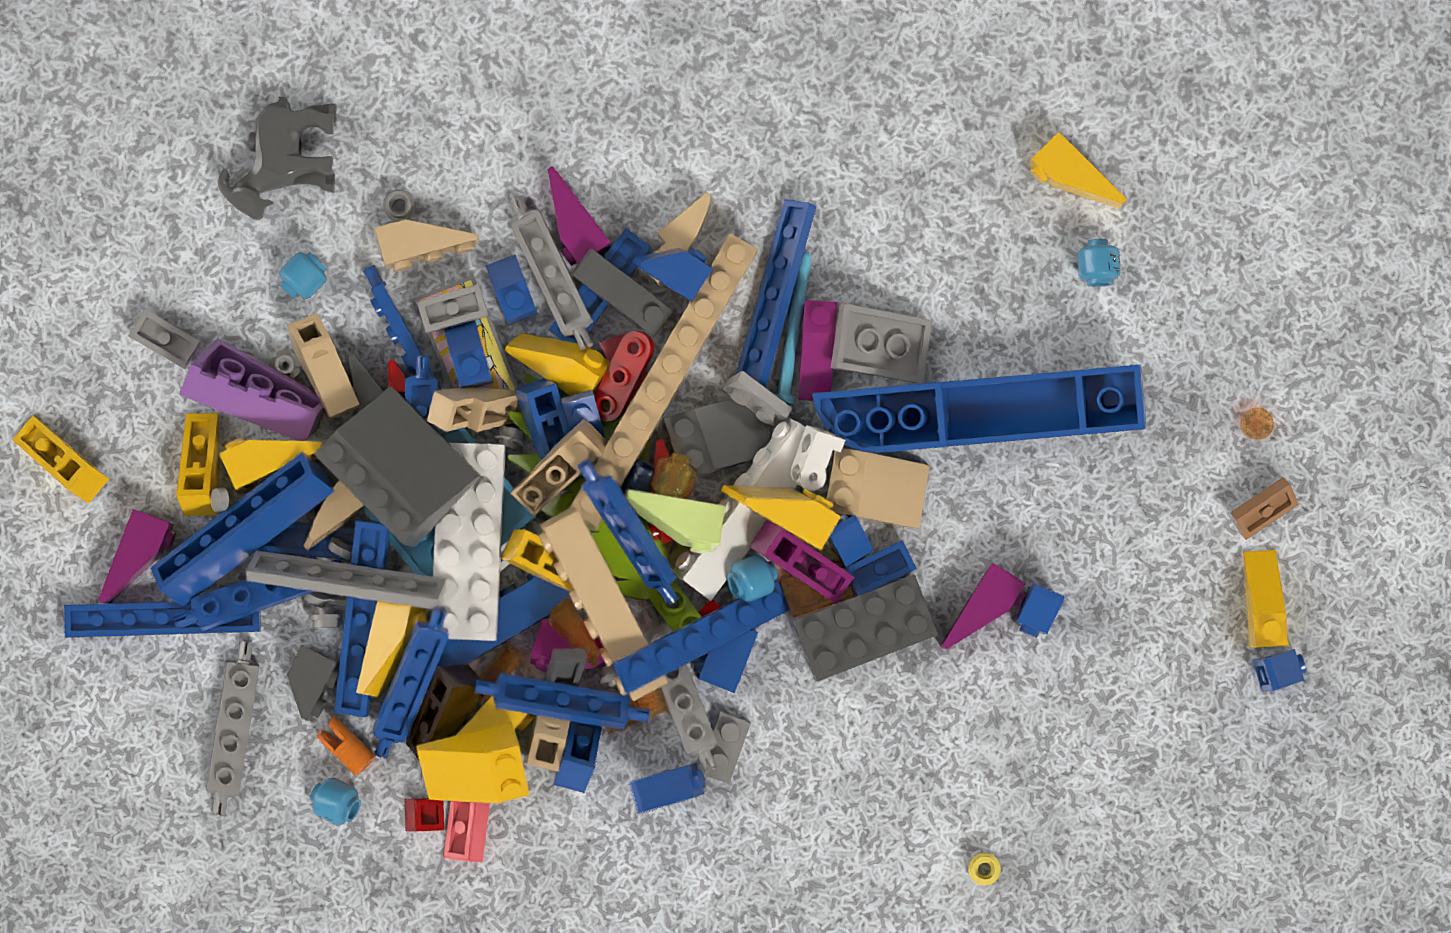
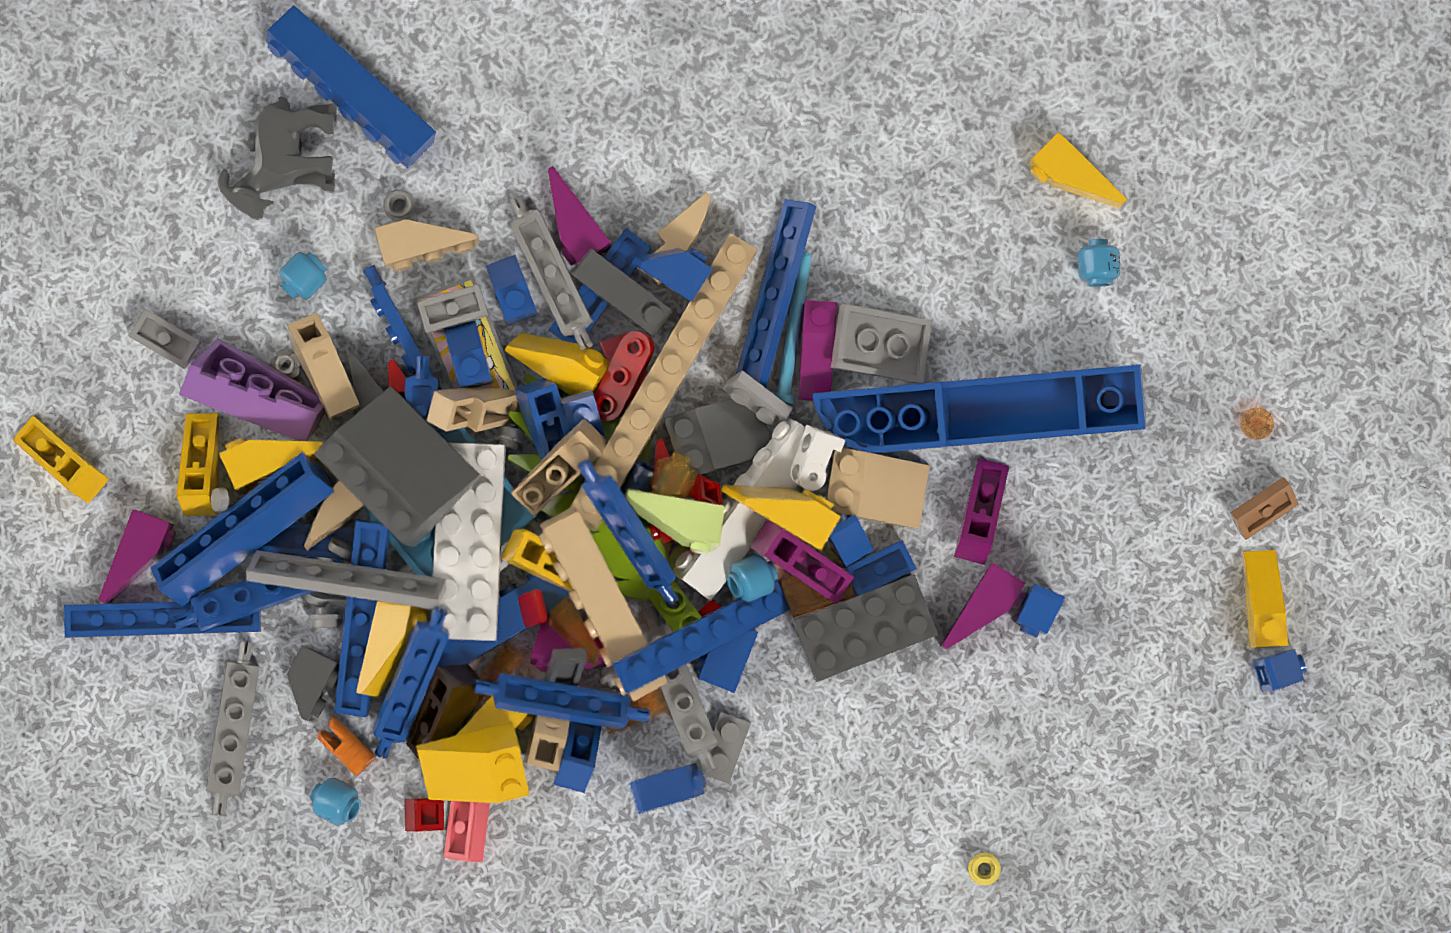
none -> blue brick [266,5,436,169]
none -> red slope [518,589,549,628]
none -> red slope [682,473,722,505]
none -> magenta slope [954,458,1010,565]

